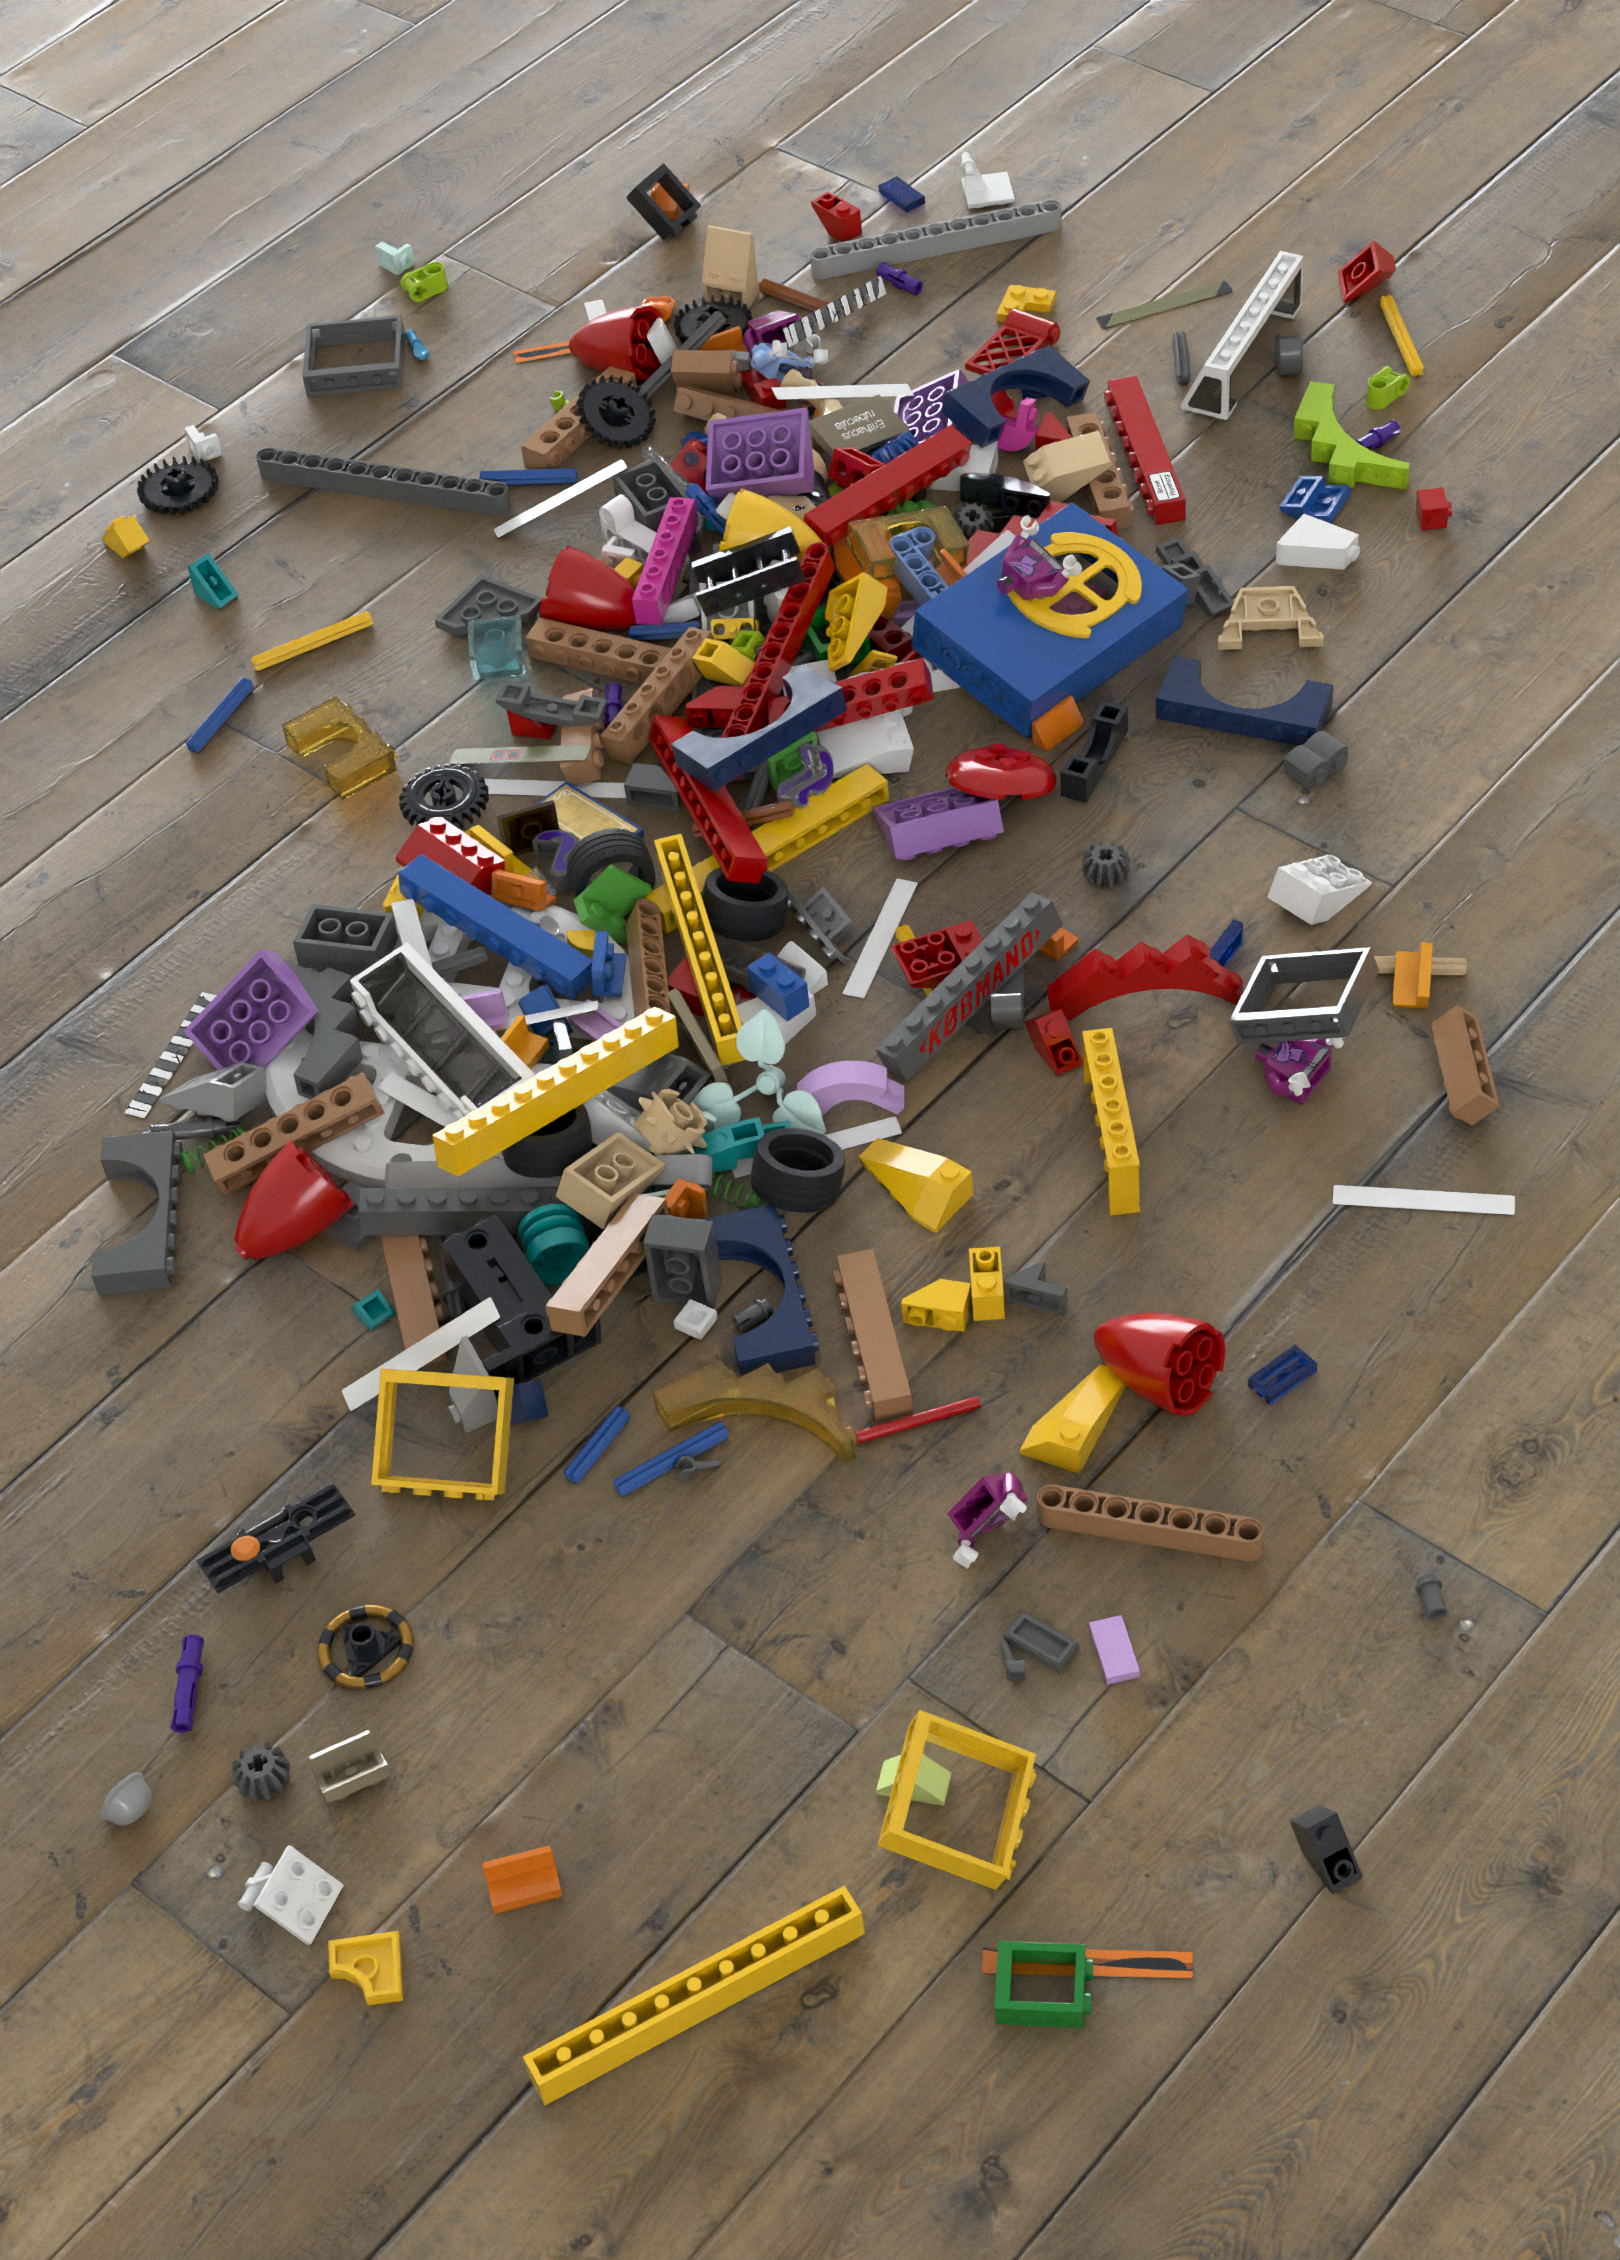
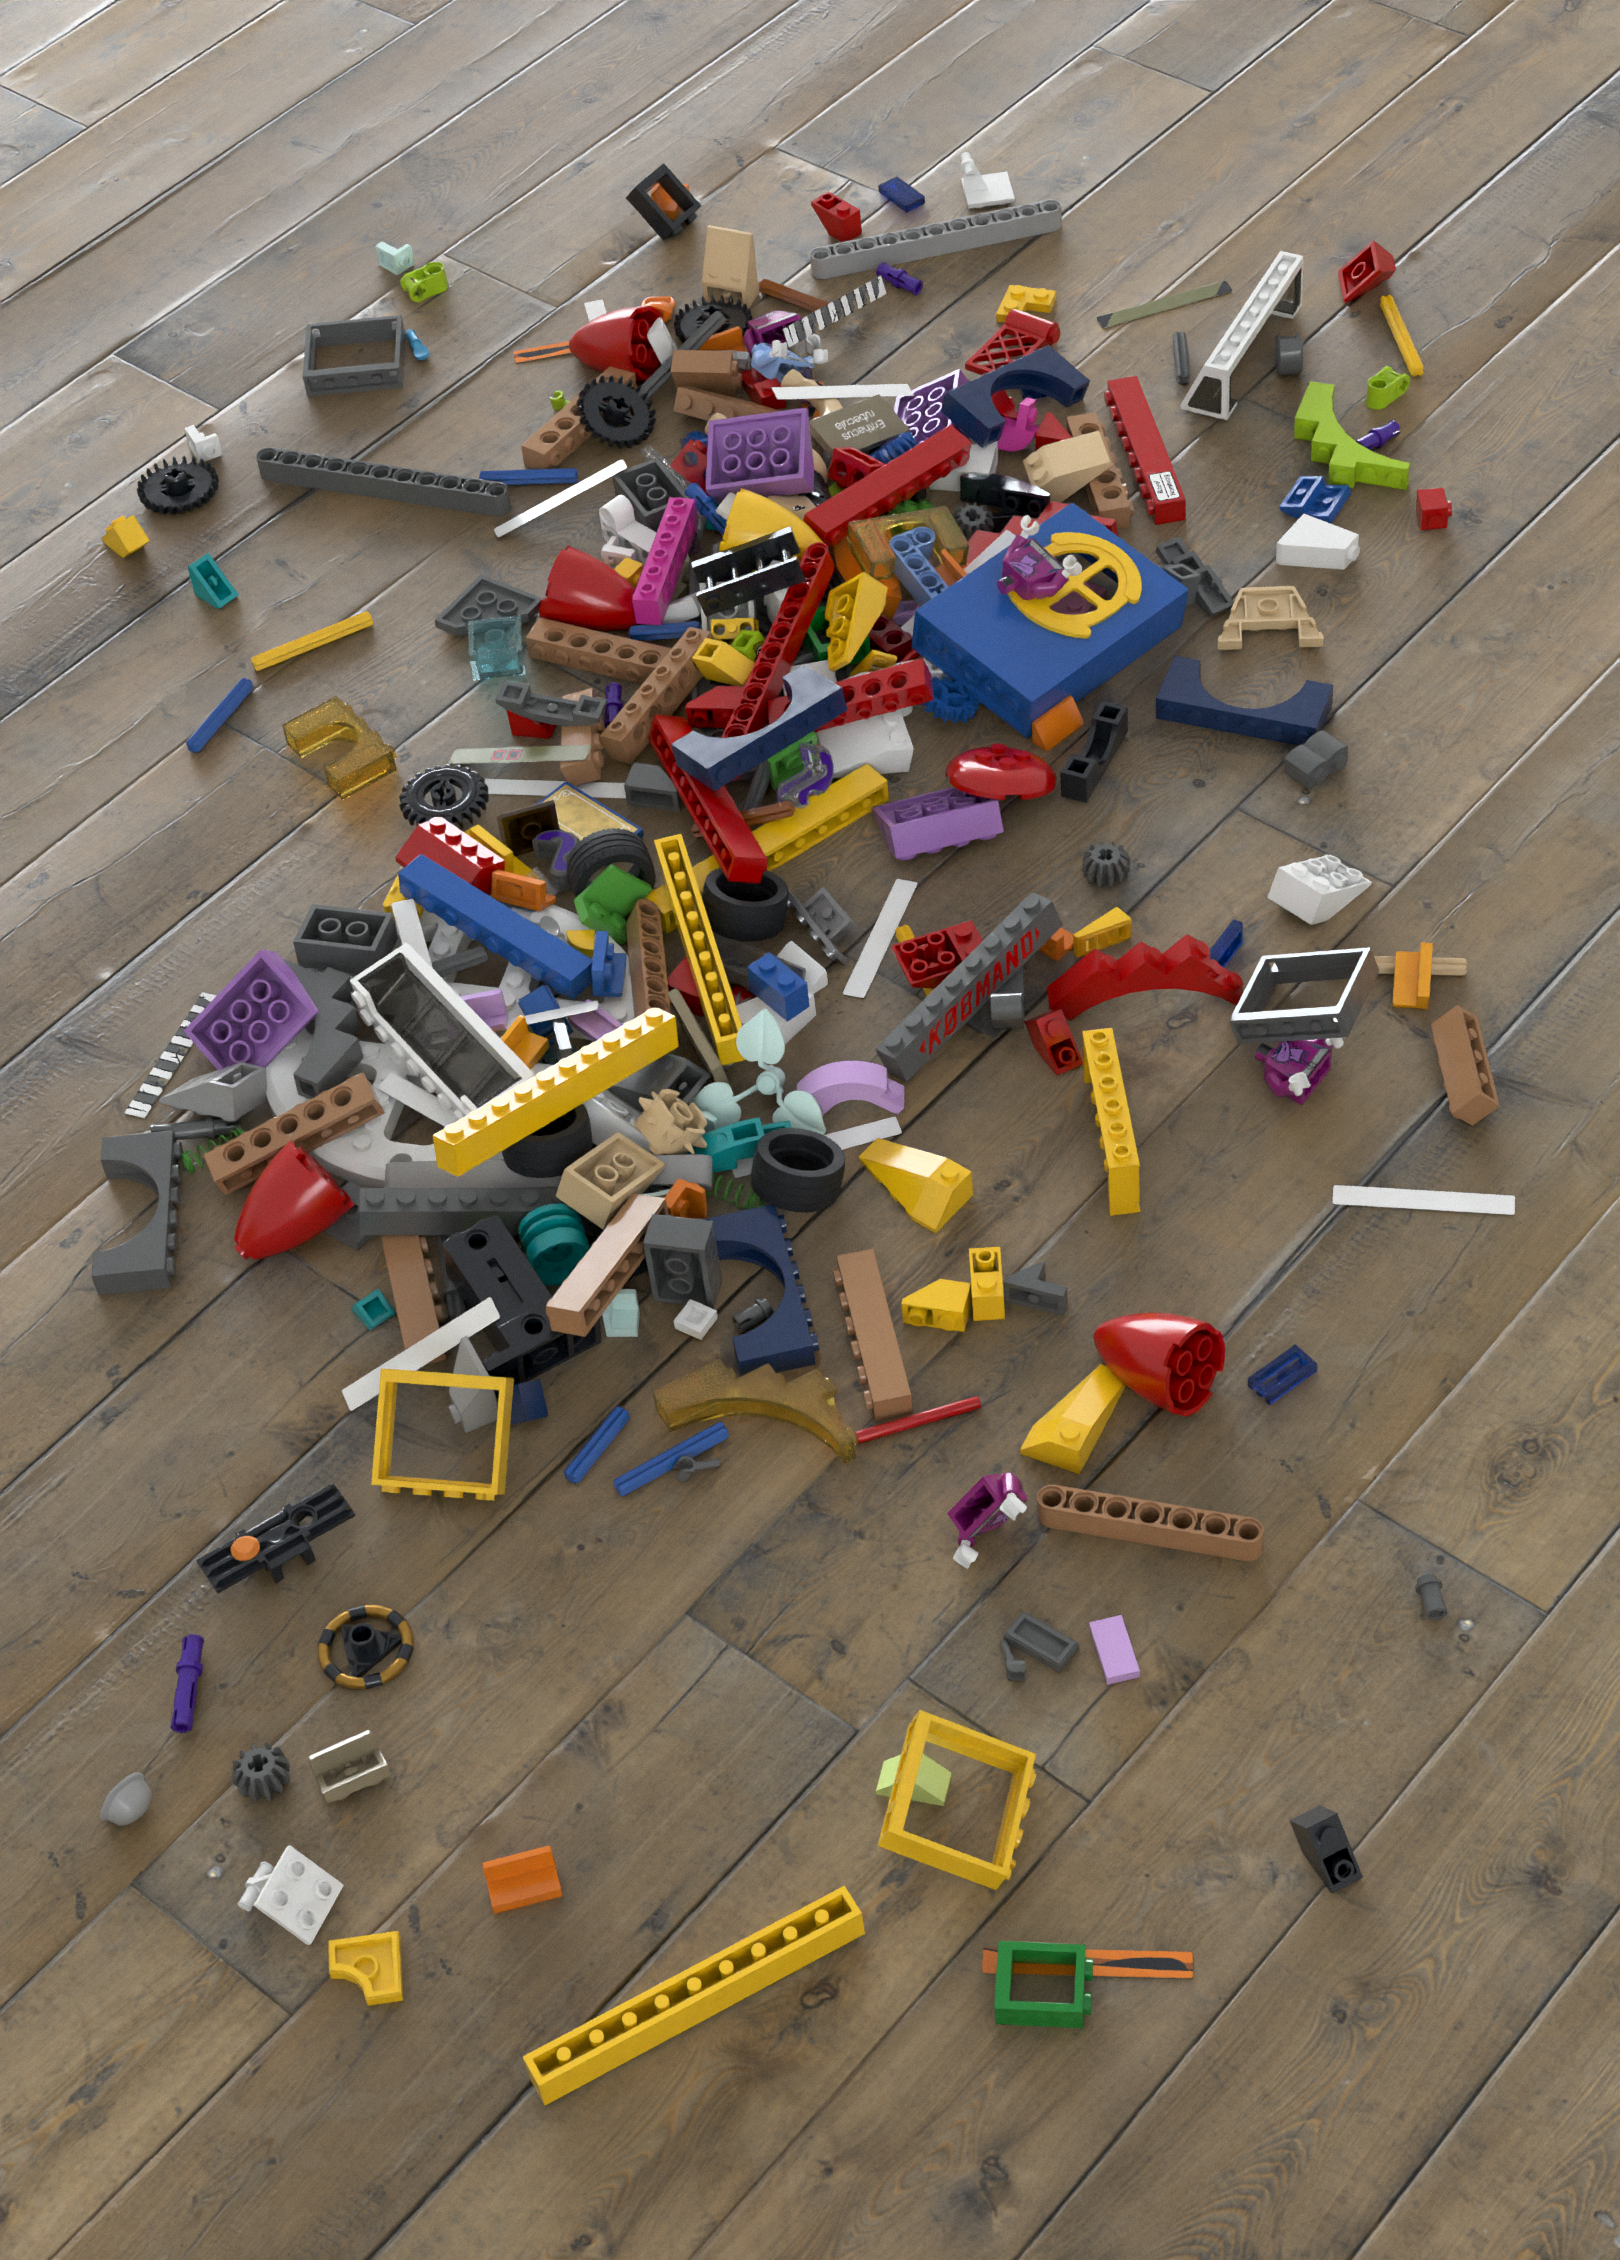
none -> light aqua panel [602,1289,640,1337]
none -> blue gear [921,676,980,724]
none -> yellow slope [1073,907,1132,958]

